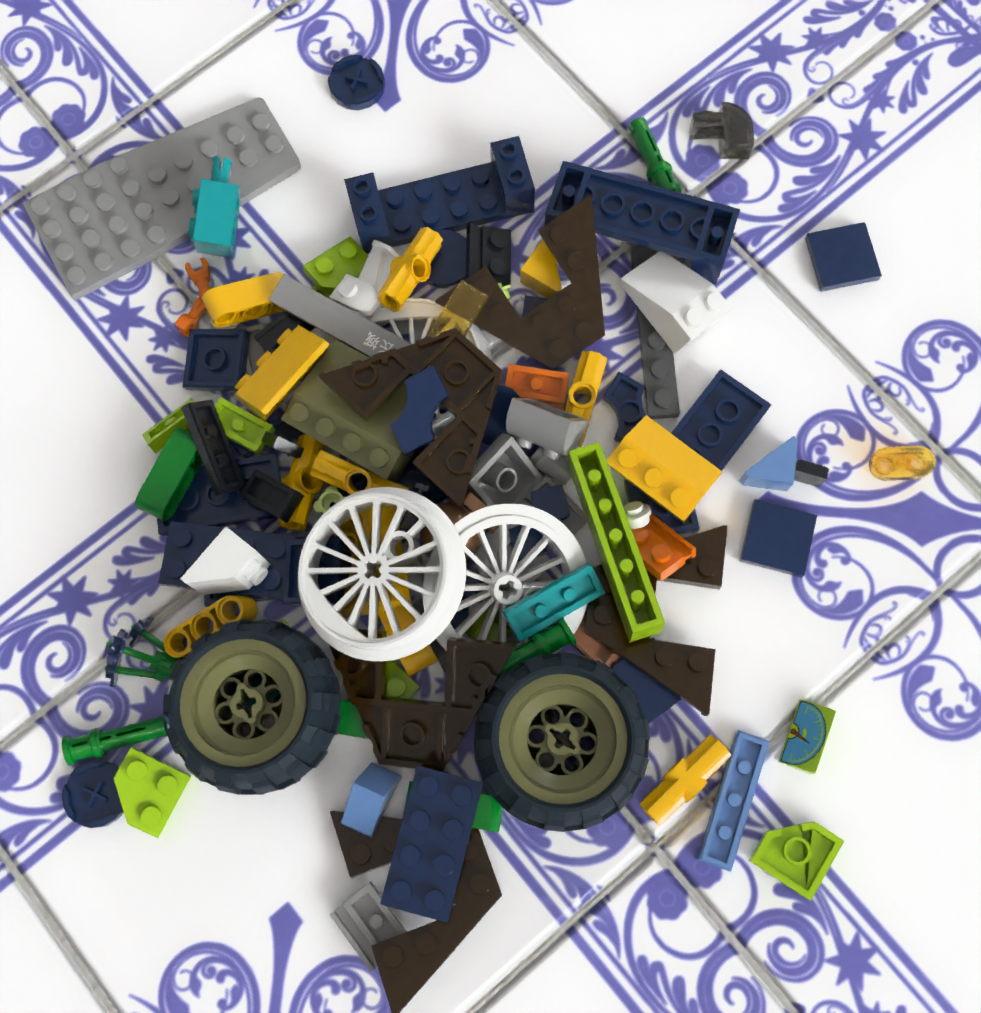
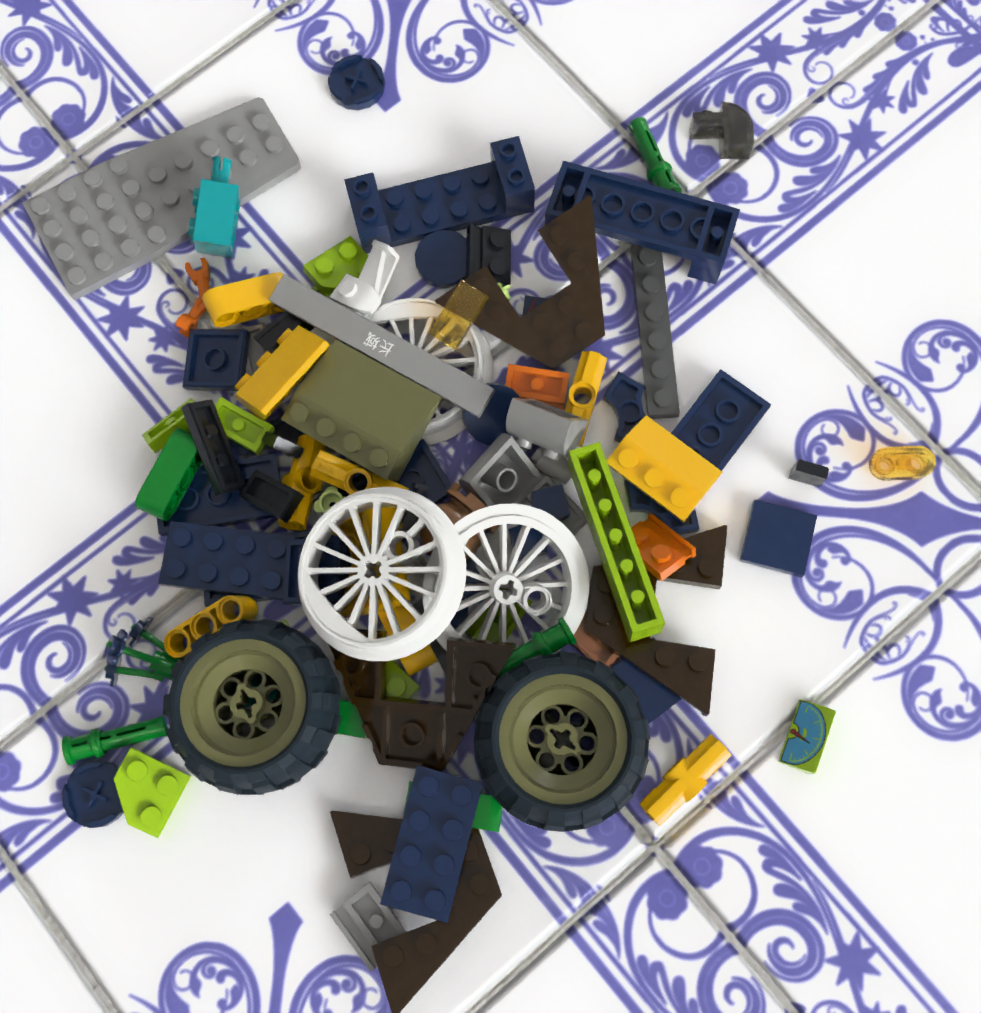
white slope [181,527,271,595] -> none
dark brown wing [319,328,502,509] -> none
medium blue slope [341,762,402,838] -> none
yellow piece [377,227,443,312] -> none
dark blue tile [390,365,449,455] -> none
teal plate [502,563,605,642] -> none
yellow slope [520,239,562,298] -> none
white slope [618,251,732,354] -> none
white plate [624,501,651,529] -> none
medium blue tile [697,730,770,872] -> none
medium blue slope [739,436,798,492] -> none
lime plate [748,821,844,901] -> none
dark blue tile [805,222,882,292] -> none

